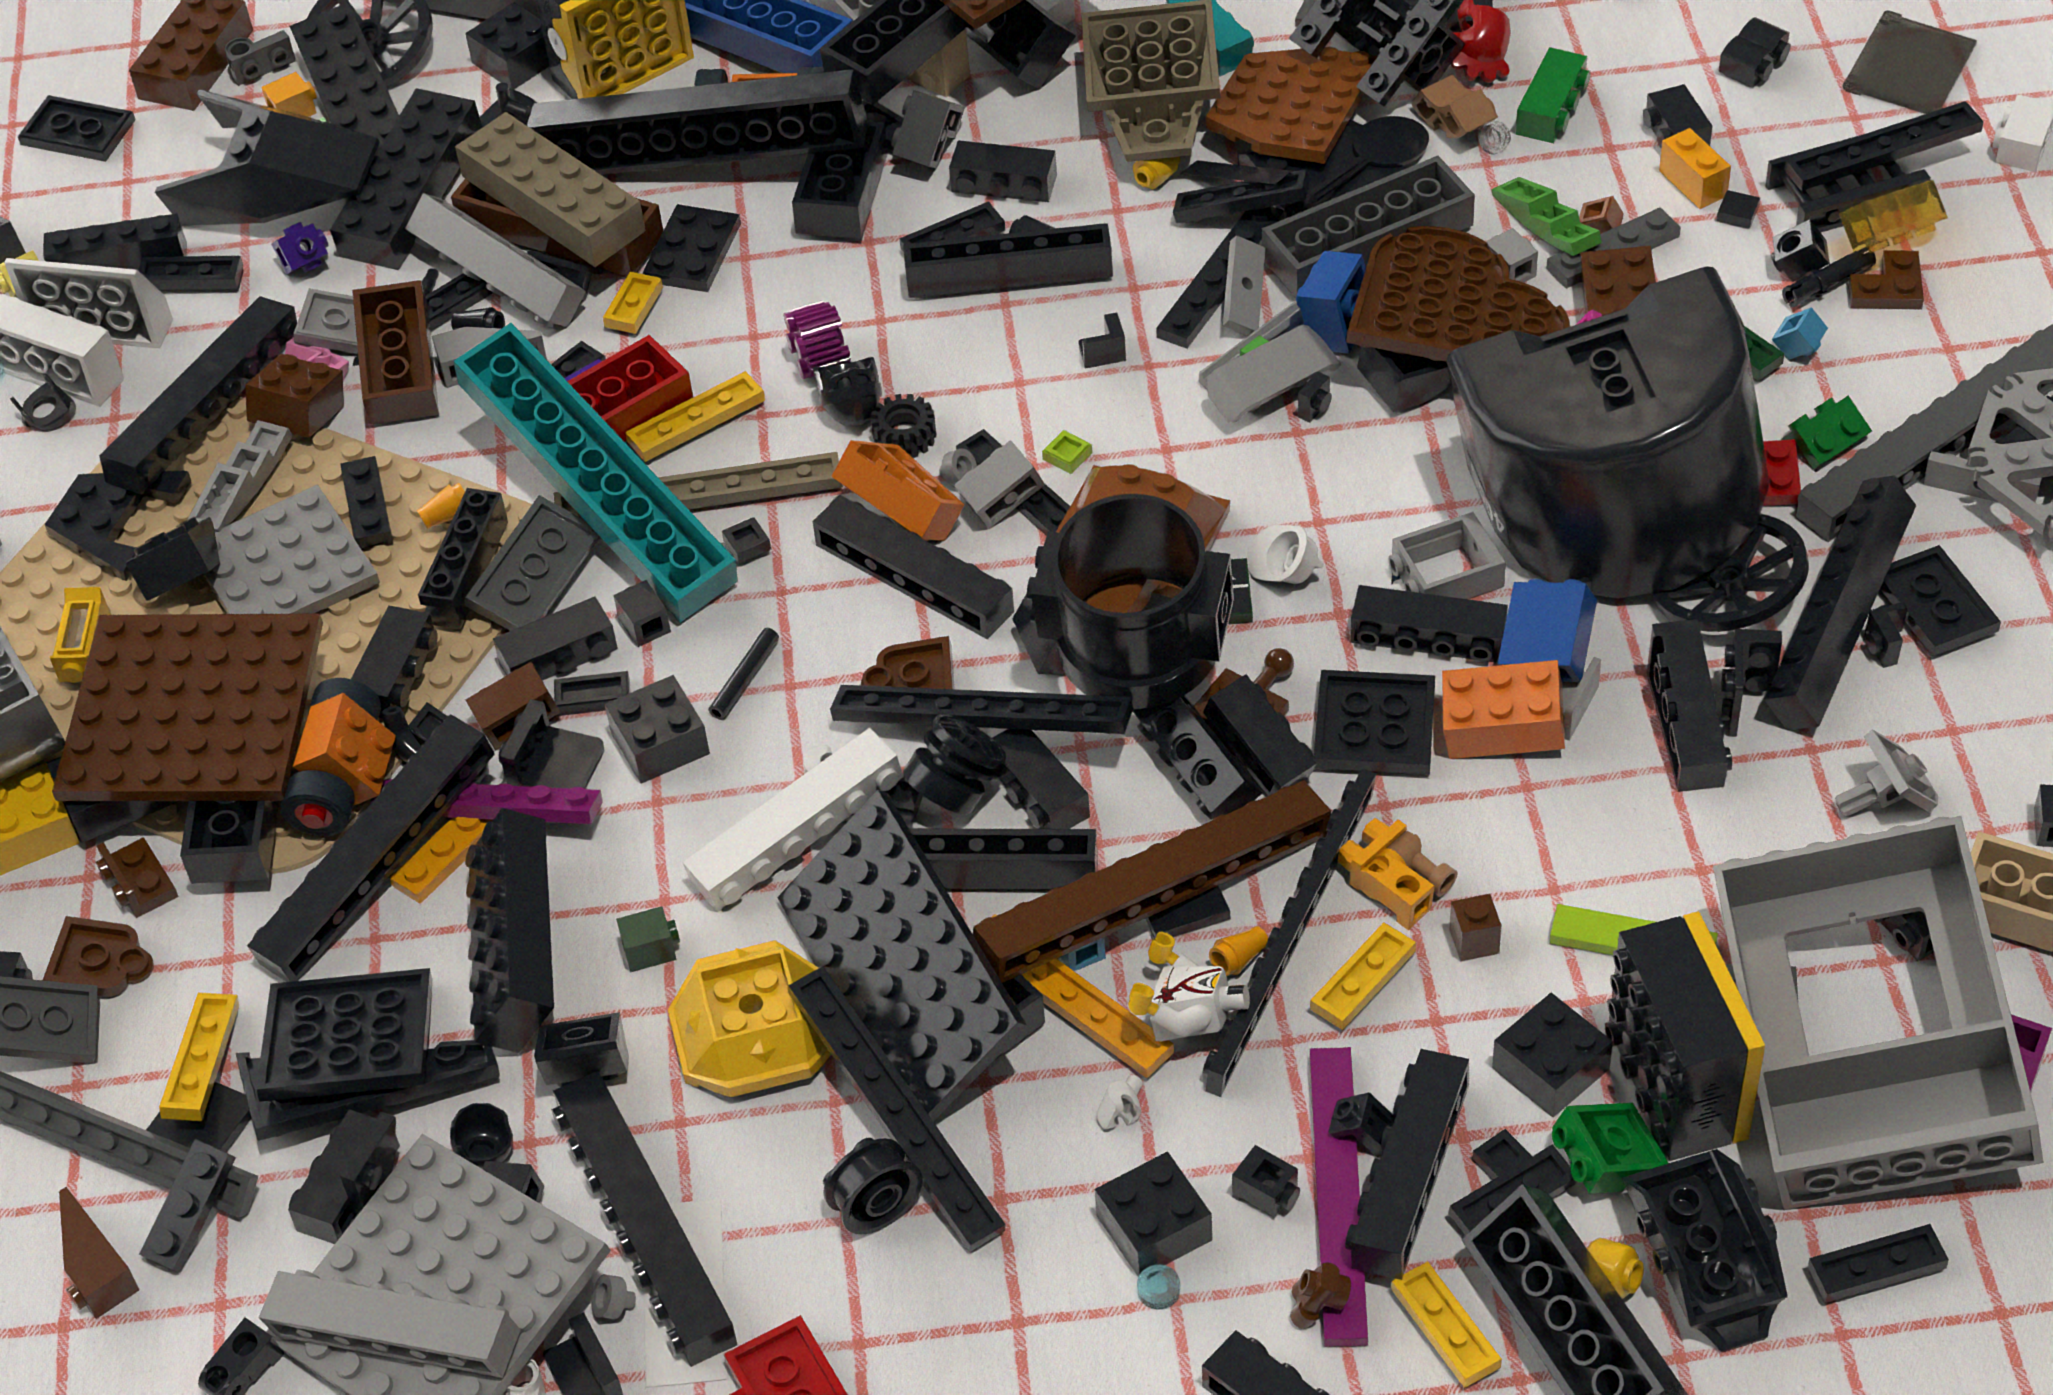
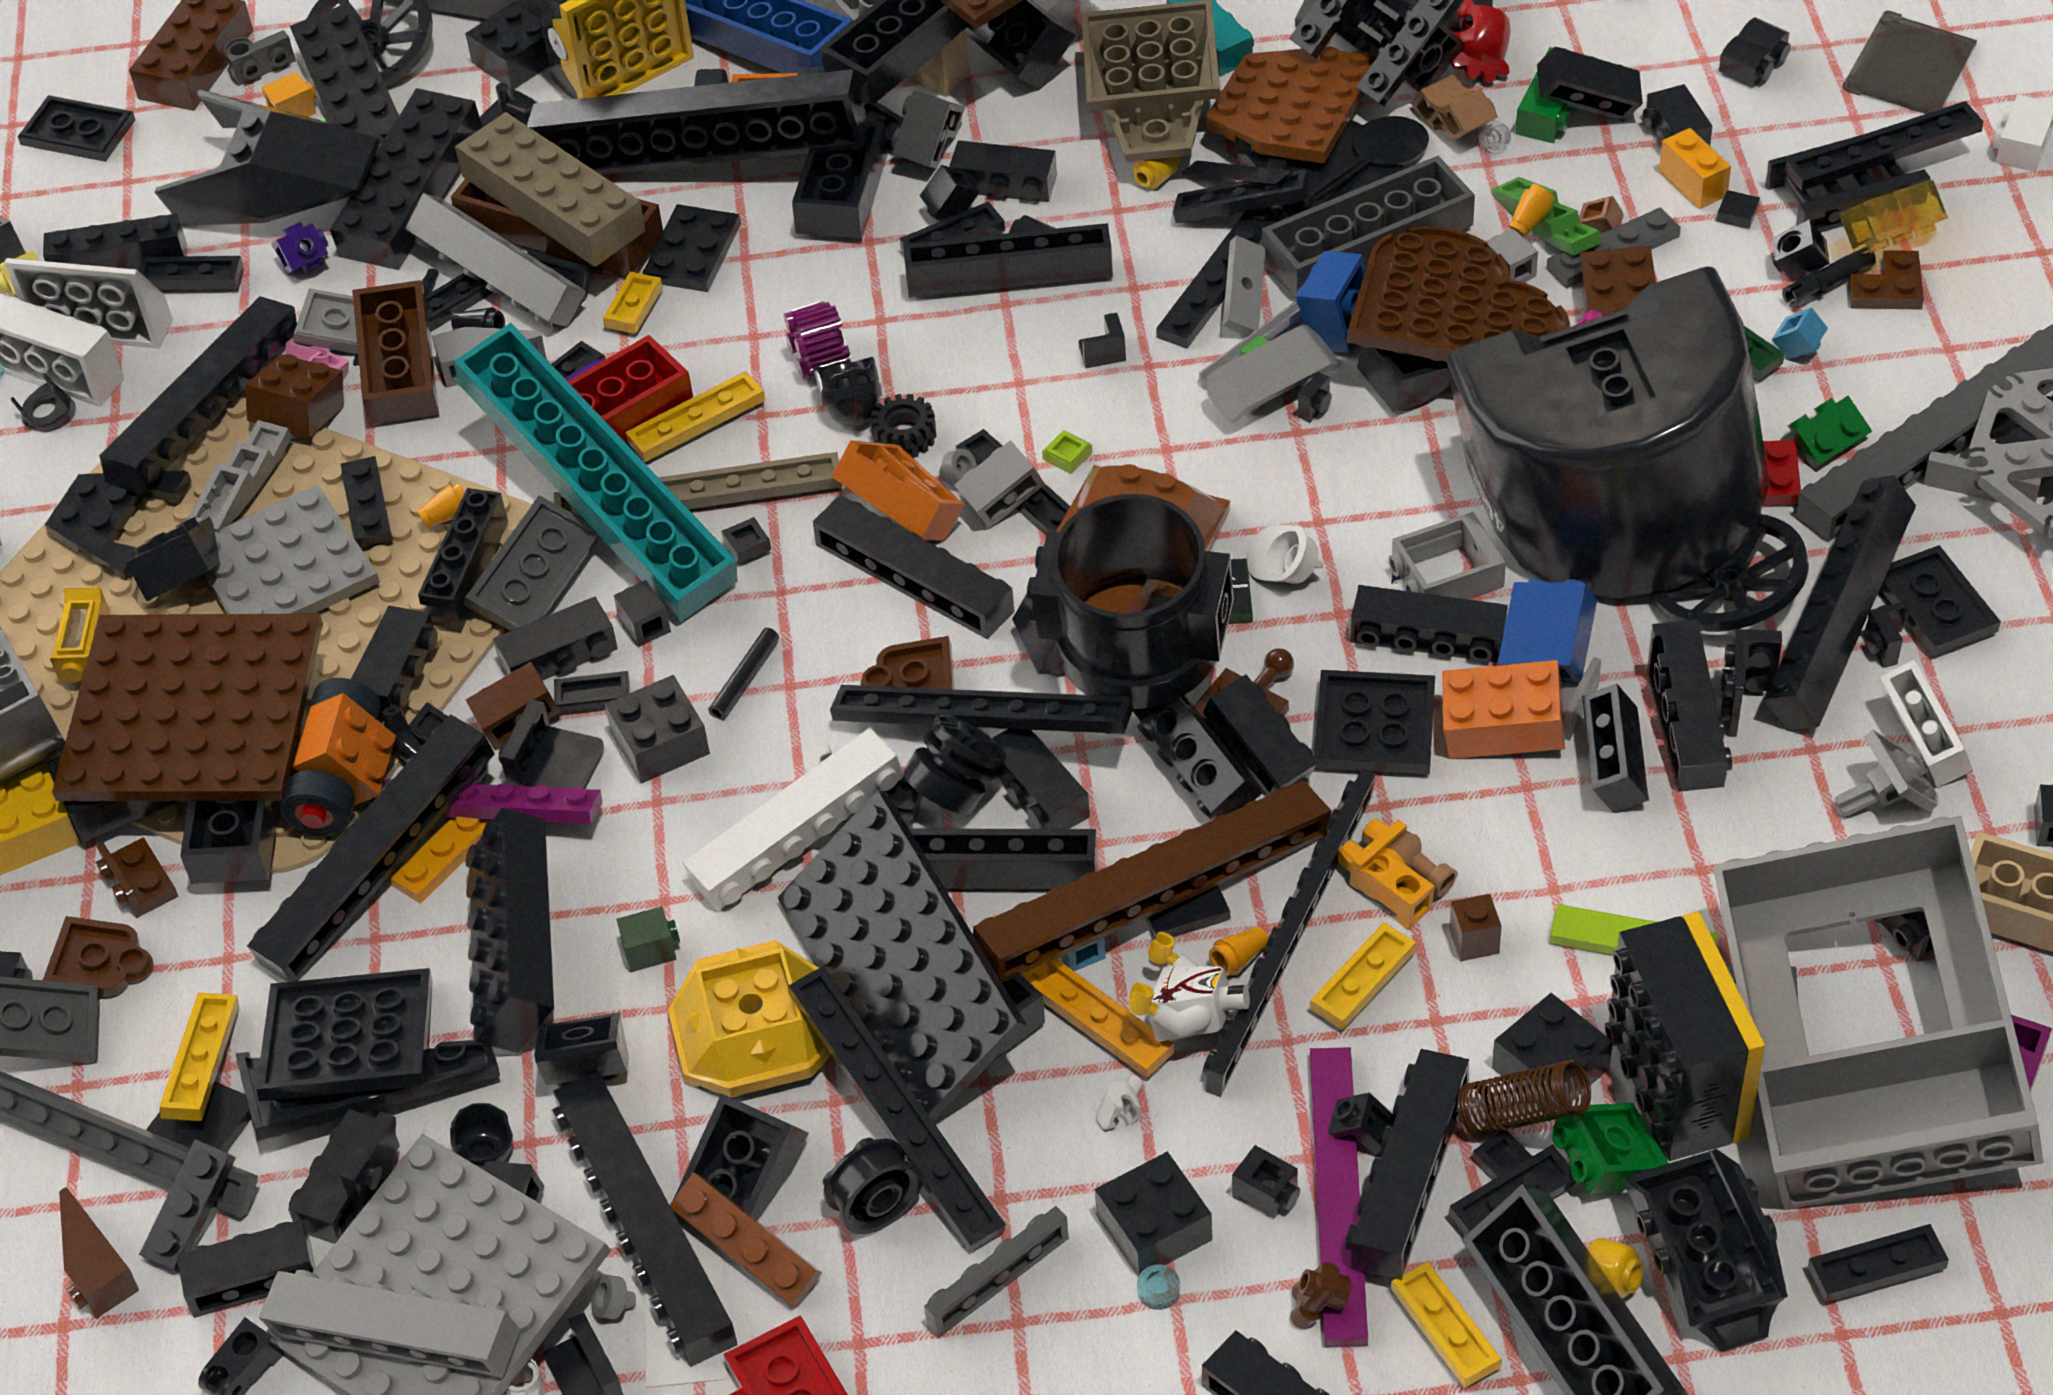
none -> black brick [177,1219,316,1318]
none -> dark orange plate [670,1172,822,1307]
none -> black slope [673,1093,809,1220]
none -> black brick [920,165,980,221]
none -> dark grey plate [924,1206,1069,1339]
none -> reddish brown piece [1457,1060,1592,1136]
none -> light orange cone [1508,184,1555,238]
none -> black brick [1537,46,1643,121]
none -> black brick [1582,683,1649,813]
none -> white brick [1879,659,1973,788]

